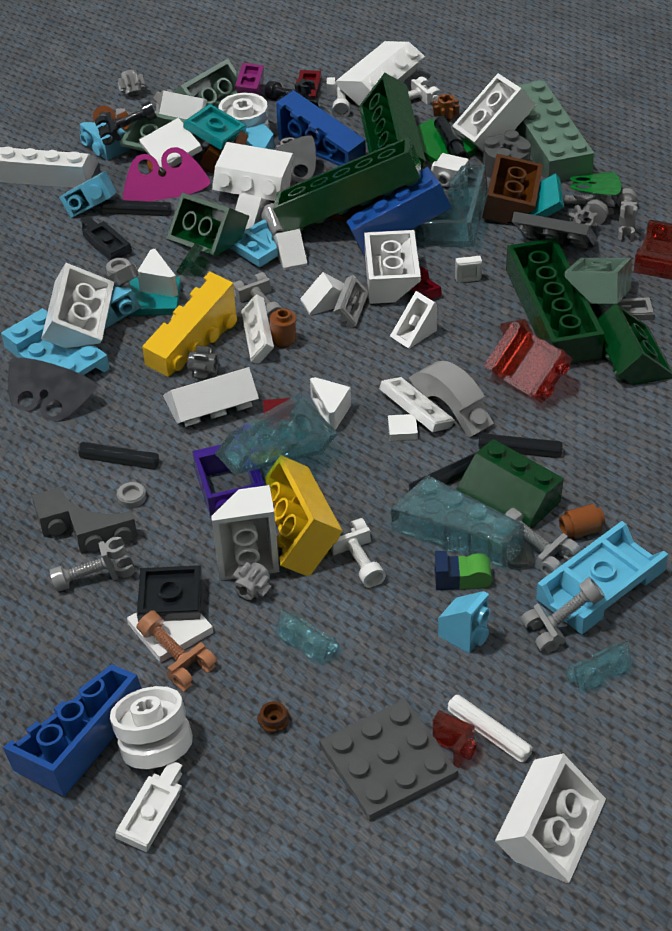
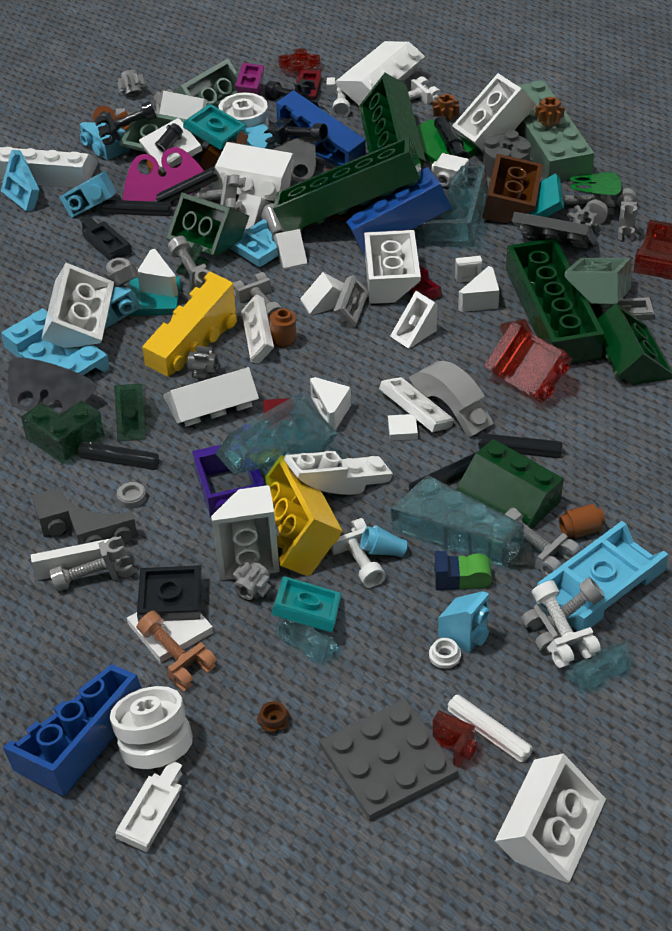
none -> medium azure wing [1,150,39,211]
none -> clear green brick [21,400,104,464]
none -> white tile [31,539,118,581]
none -> clear green slope [114,383,147,440]
none -> black pin [155,123,183,153]
none -> black axle [156,167,220,203]
none -> light grey bar [168,236,209,292]
none -> light grey bar [192,174,246,211]
none -> black bar [264,117,328,145]
none -> teal tile [271,576,341,633]
none -> clear red dish [278,48,321,73]
none -> white slope [284,451,393,495]
none -> medium azure cone [360,525,407,557]
none -> white plate [429,638,461,669]
none -> white slope [458,266,499,312]
none -> white bar [531,580,601,668]
none -> dark orange gear [535,97,565,126]

